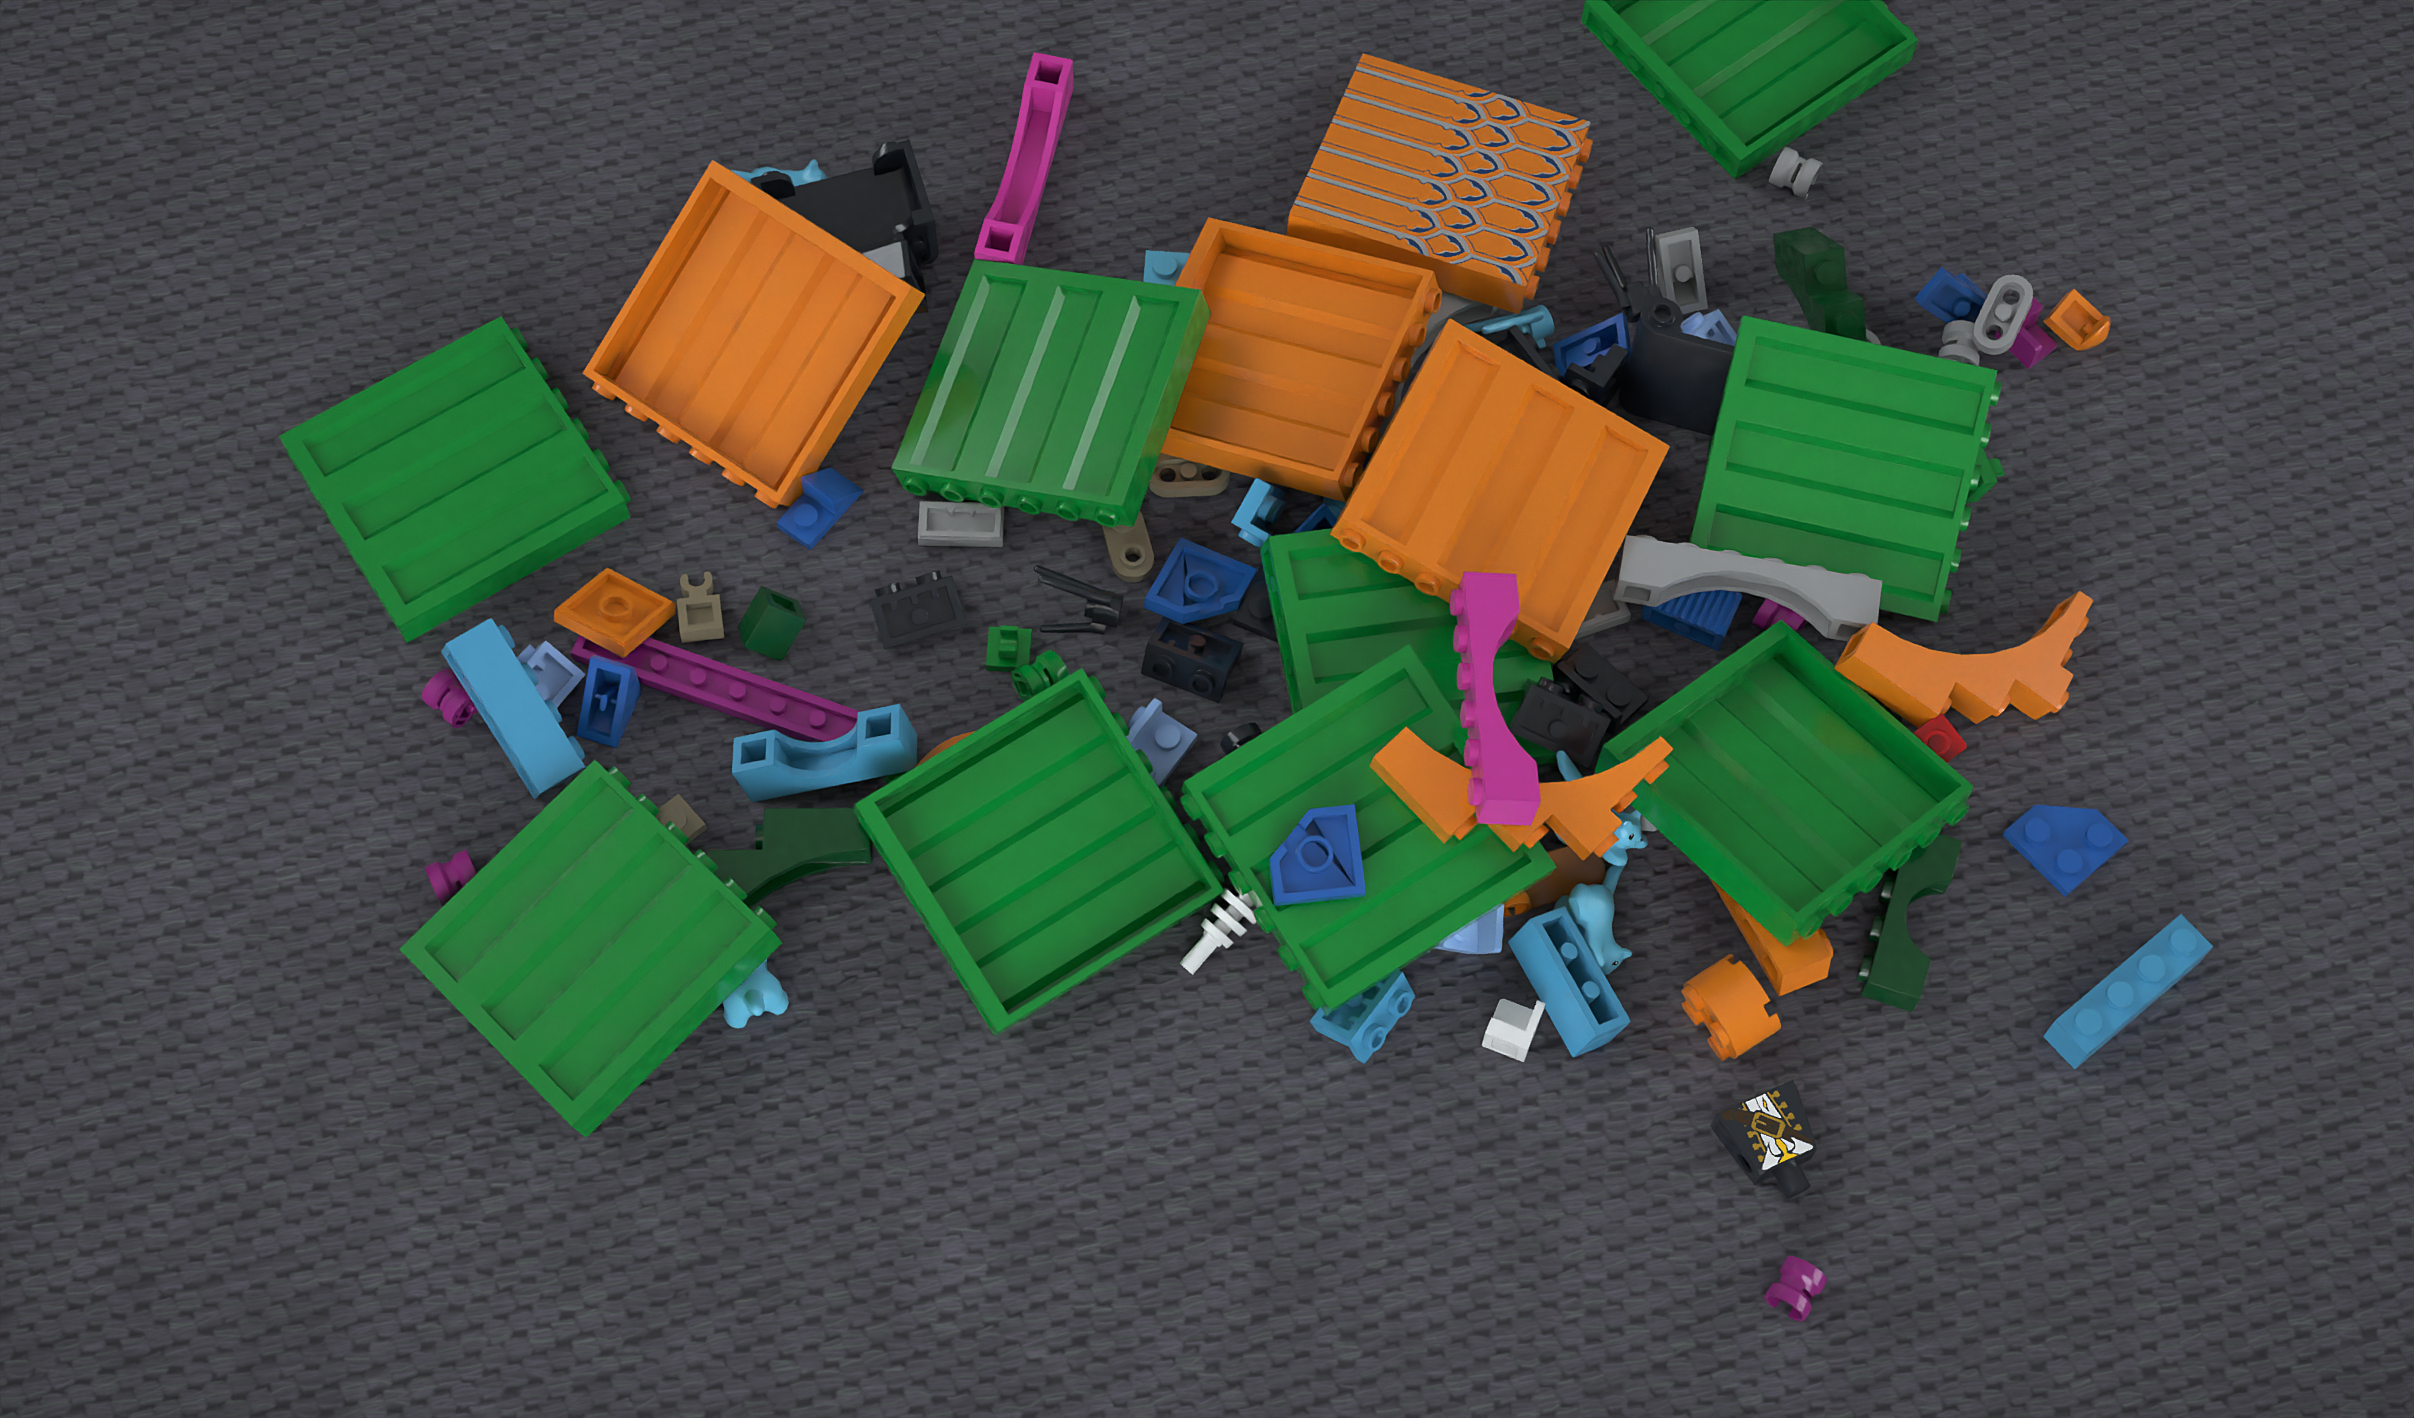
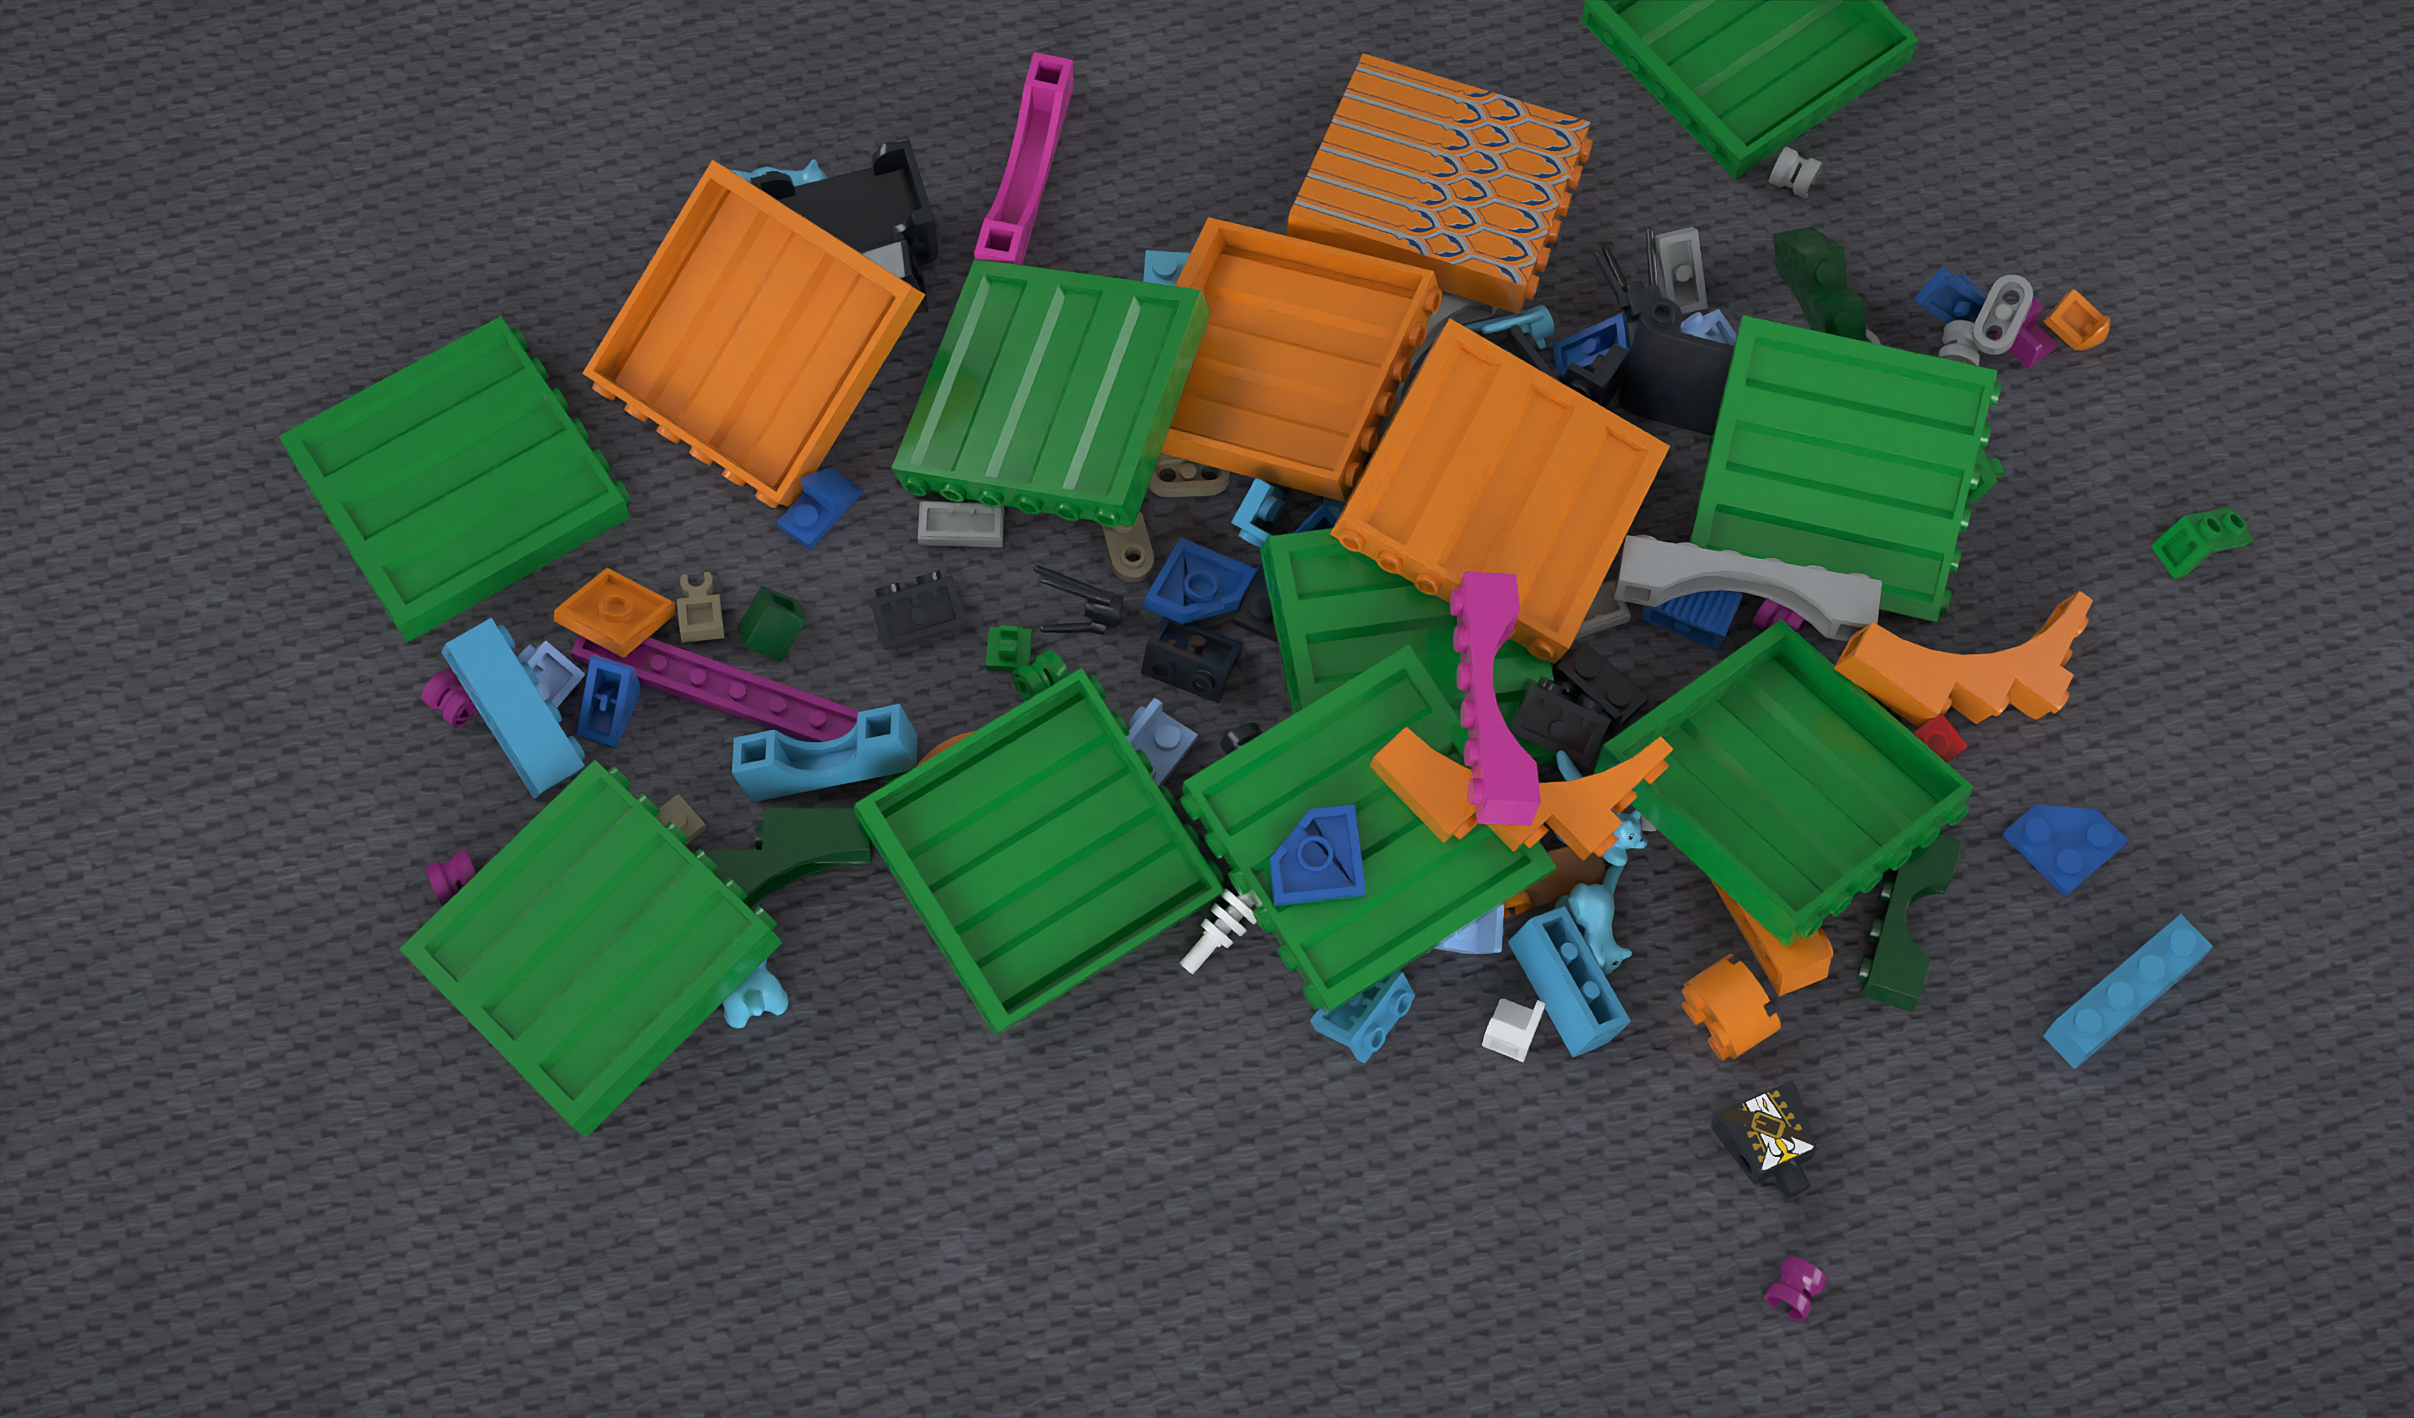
none -> green bracket [2151,508,2253,579]

